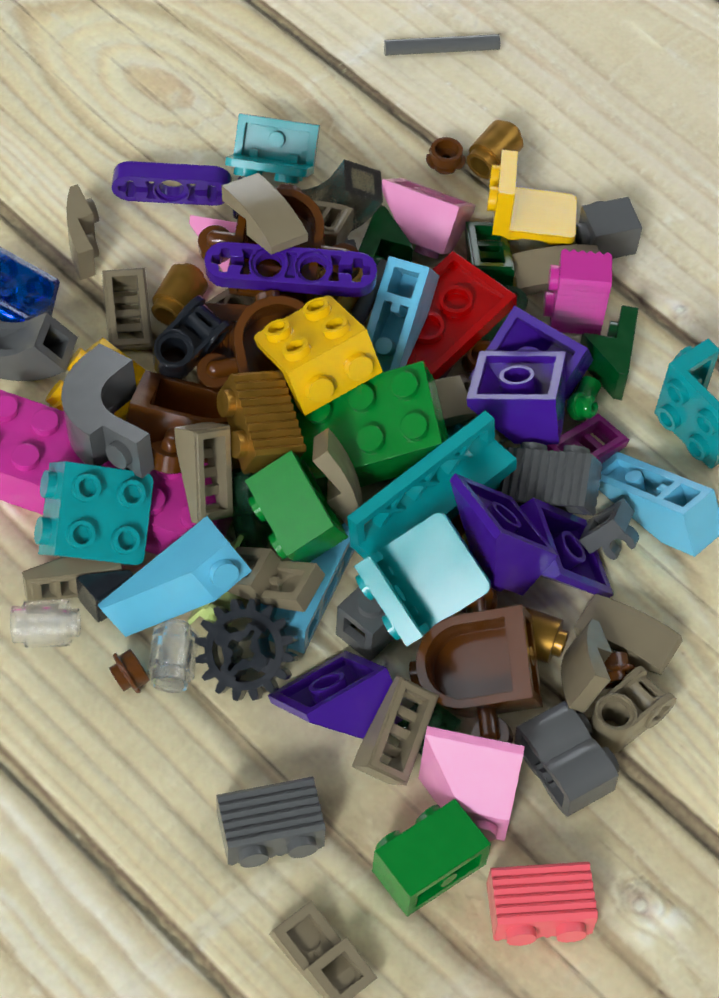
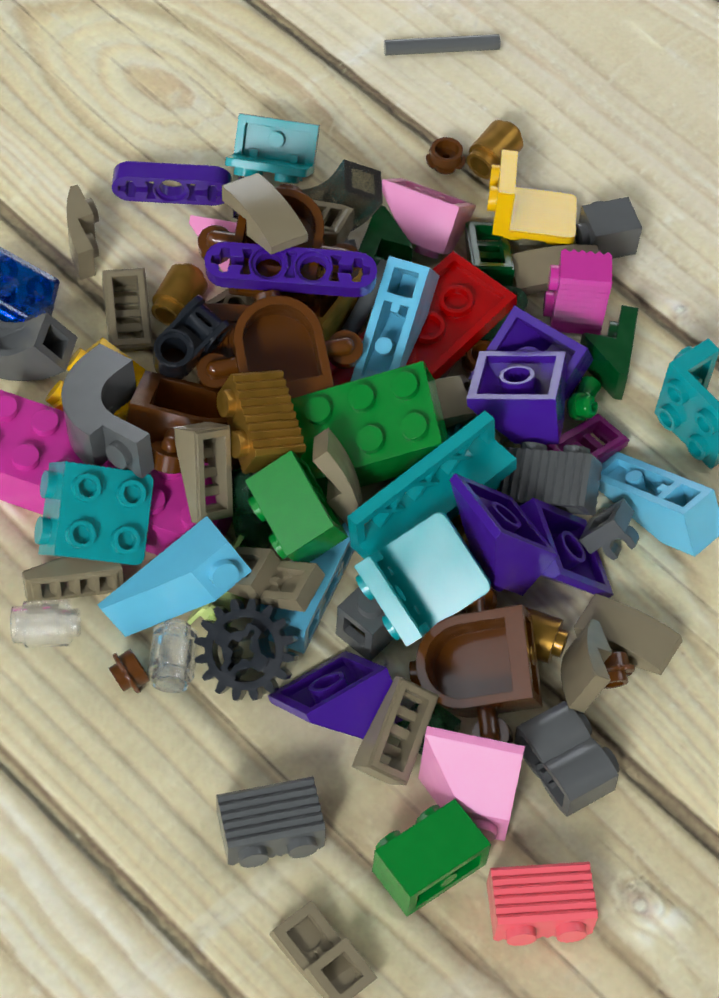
black slope [76,570,134,622] -> none
yellow bracket [254,296,383,416] -> none
dark tan piece [590,666,677,753] -> none

